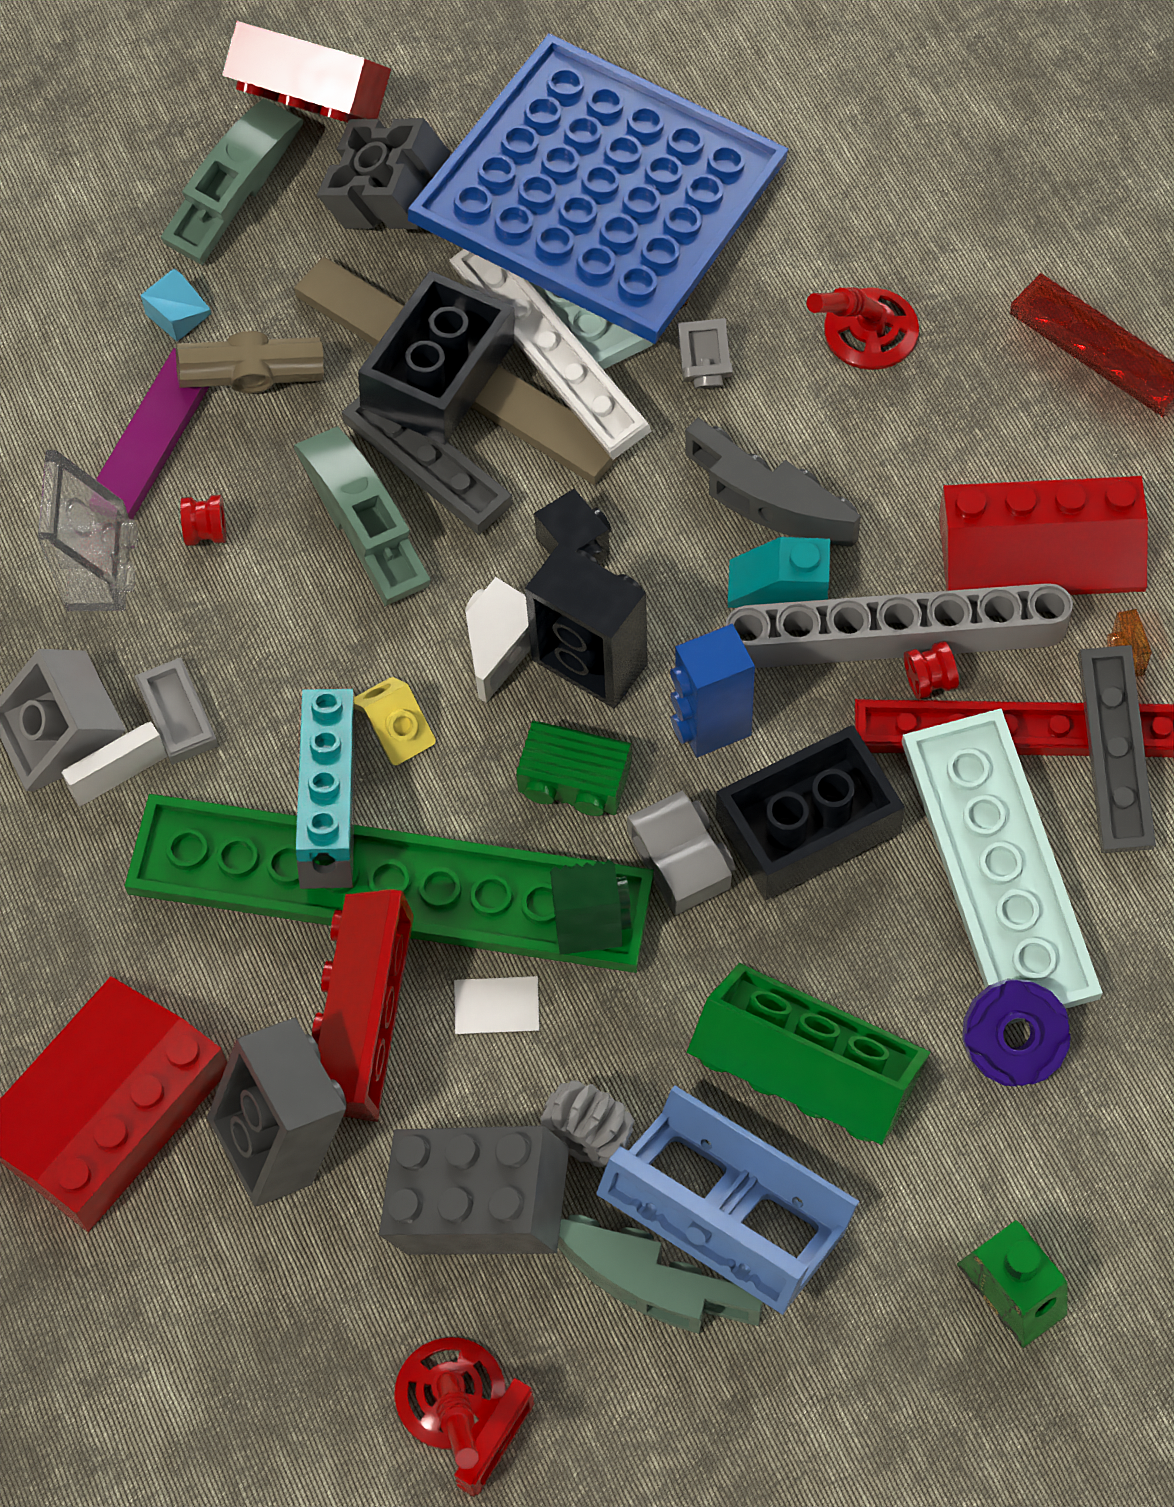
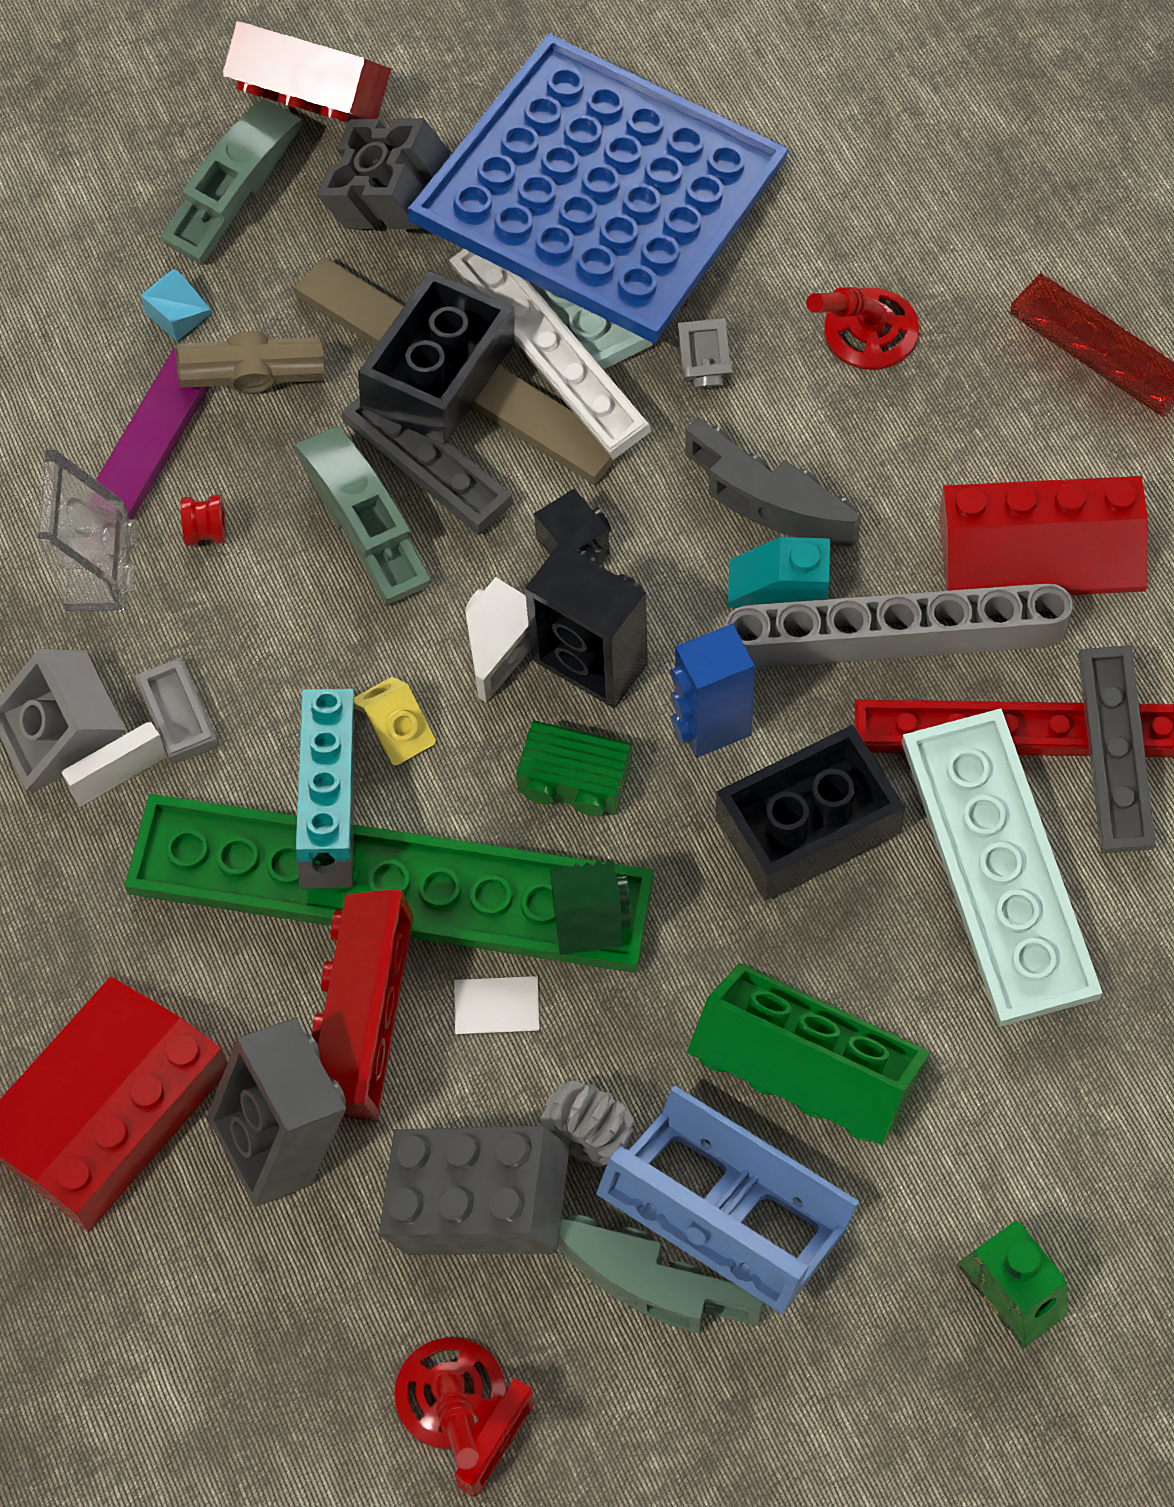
light grey brick [627,791,735,916] -> none
red wheel [904,641,959,700] -> none
dark purple tile [962,979,1071,1087] -> none
clear orange plate [1107,609,1152,677] -> none

